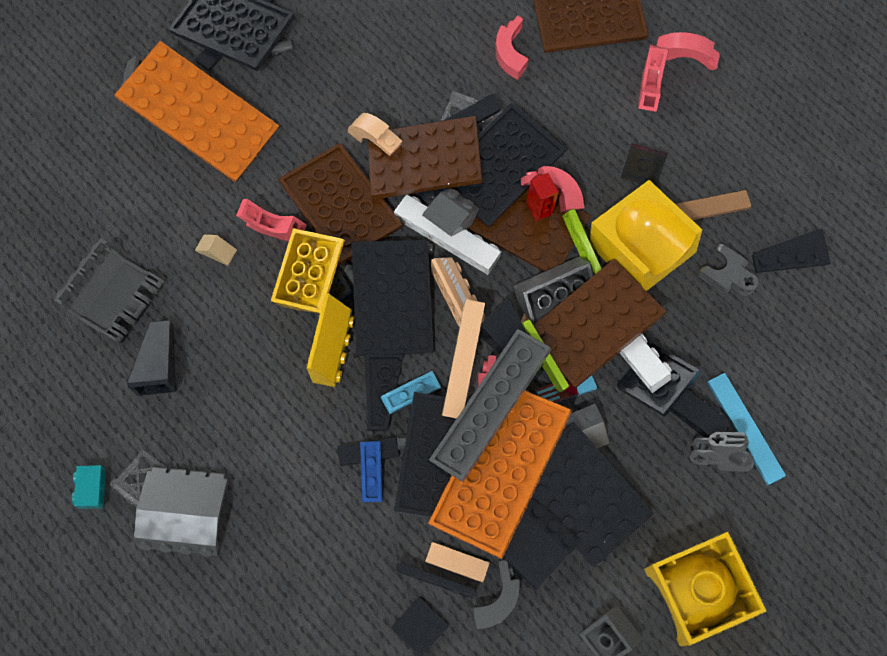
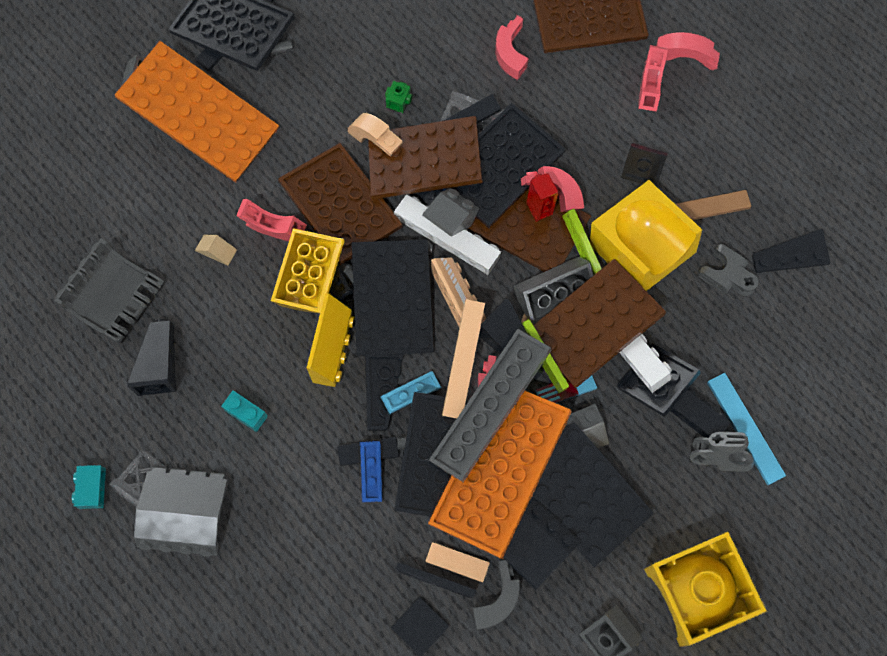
none -> teal brick [221,391,268,432]
none -> green brick [385,81,413,113]

